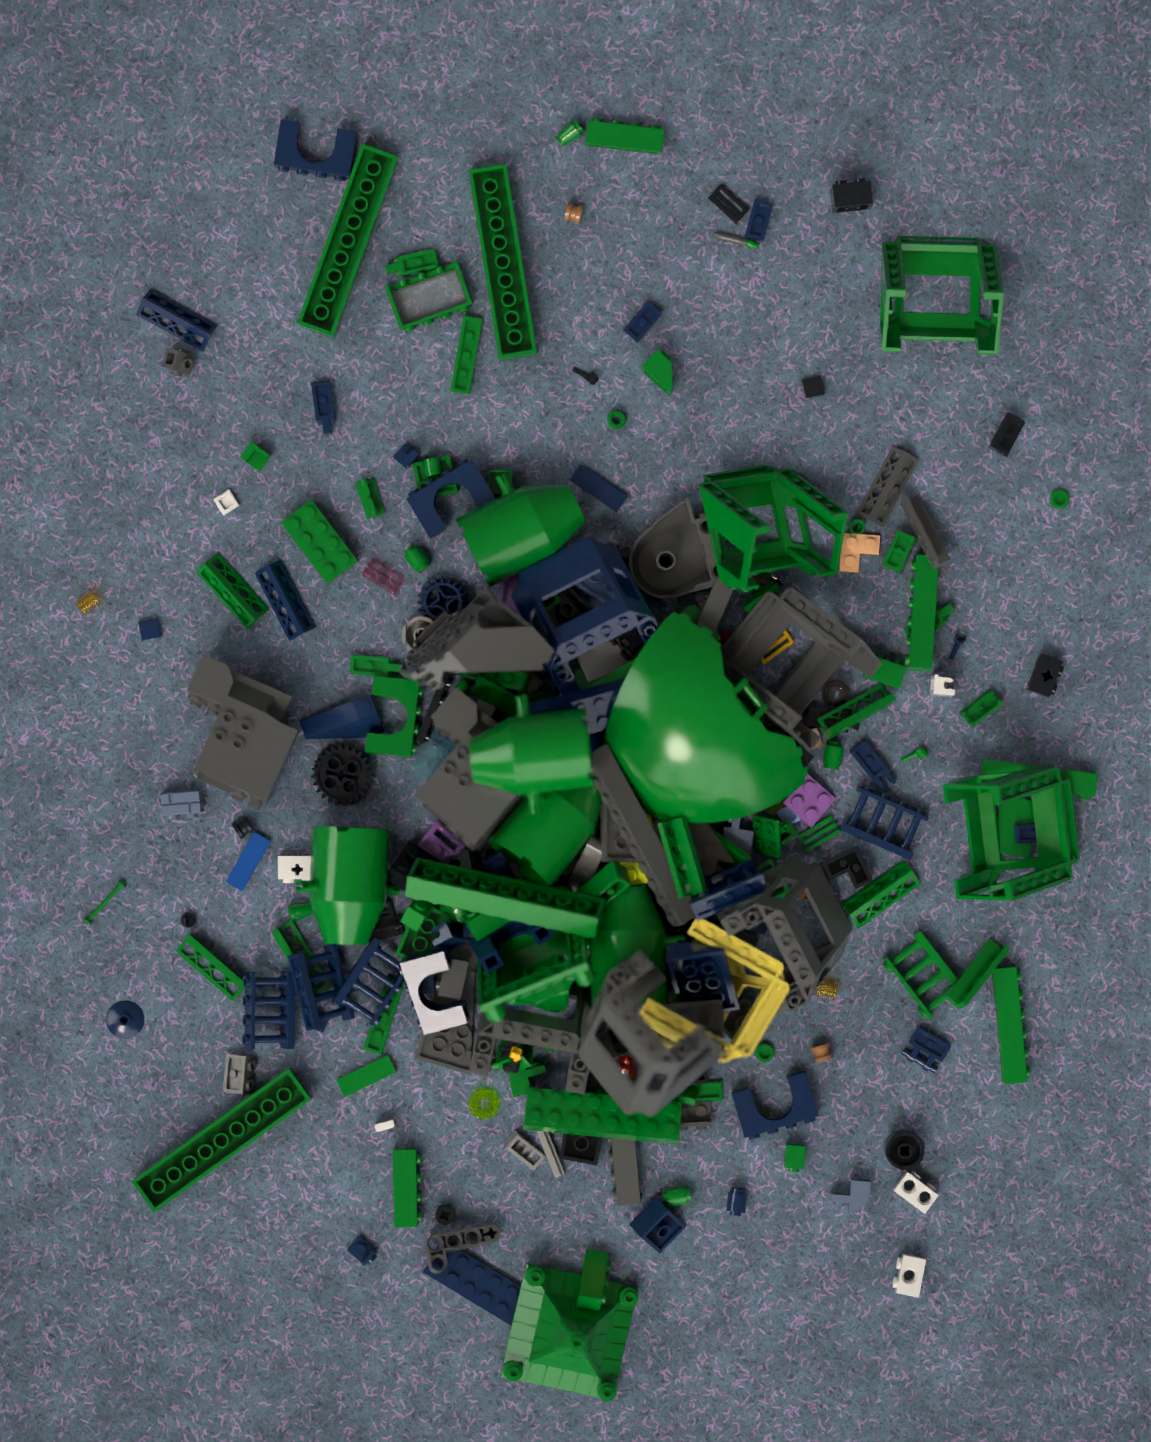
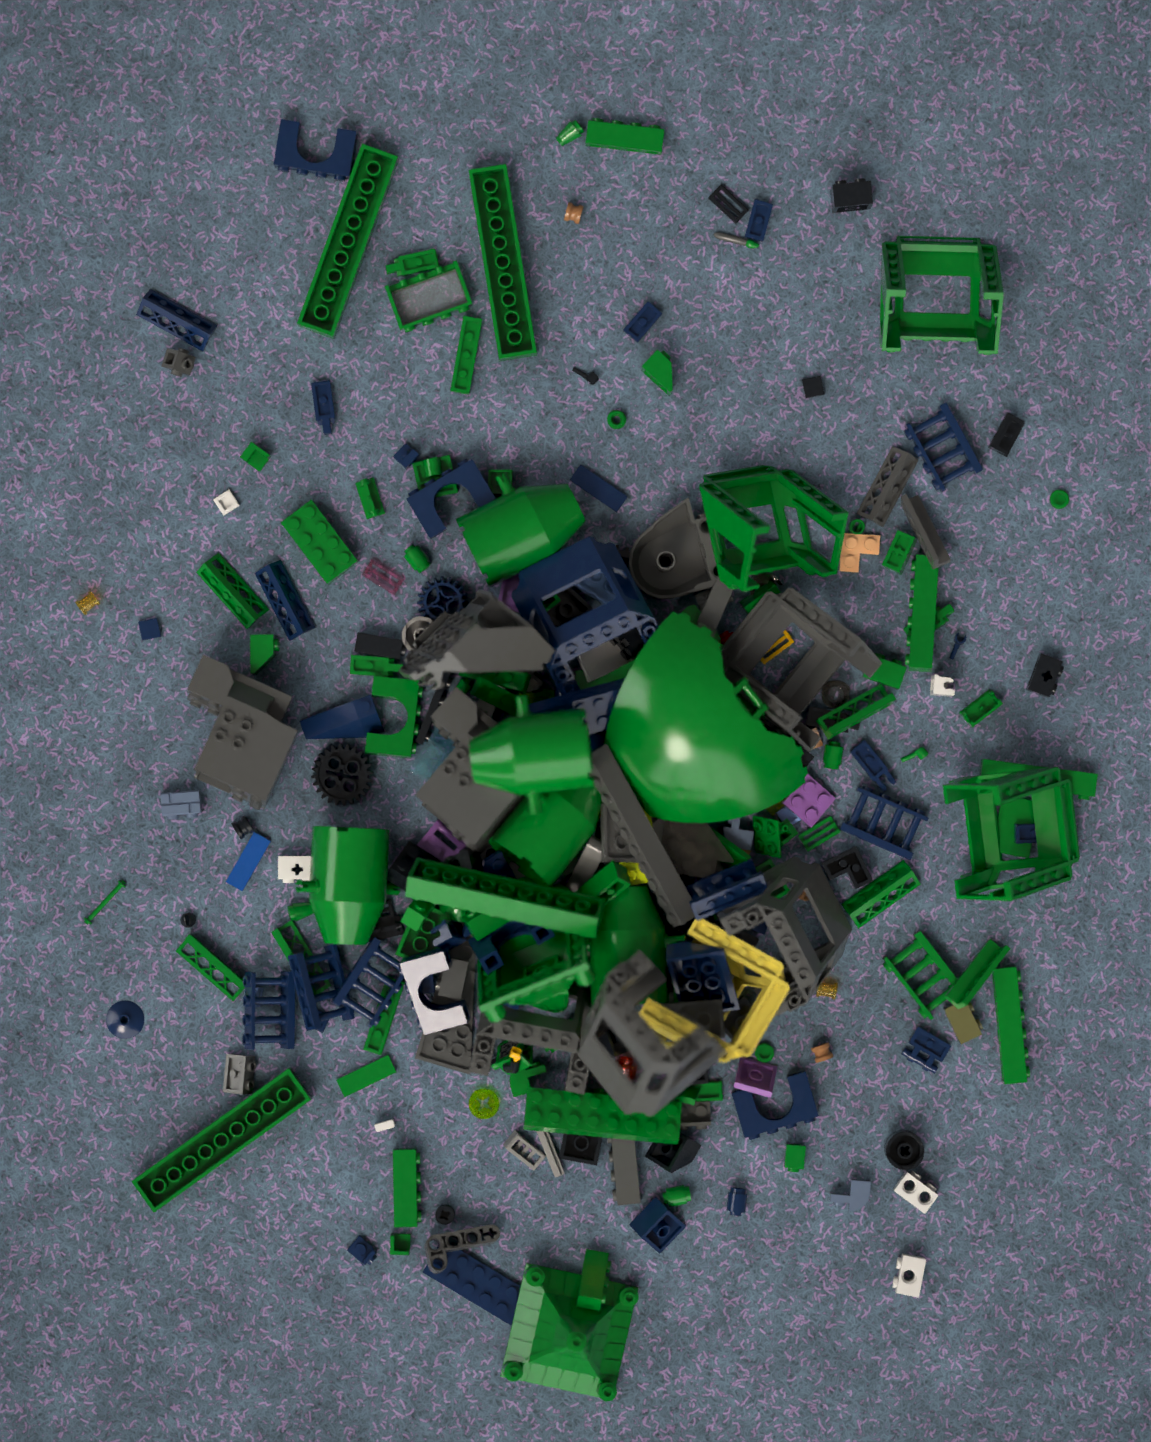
green fence [657,816,707,899] -> none
none -> green slope [250,634,280,675]
none -> black brick [354,632,406,660]
none -> green panel [390,1233,411,1255]
none -> black slope [645,1132,702,1173]
none -> medium lavender plate [733,1057,778,1098]
none -> dark blue fence [904,403,983,493]
none -> olive brick [943,1002,983,1044]

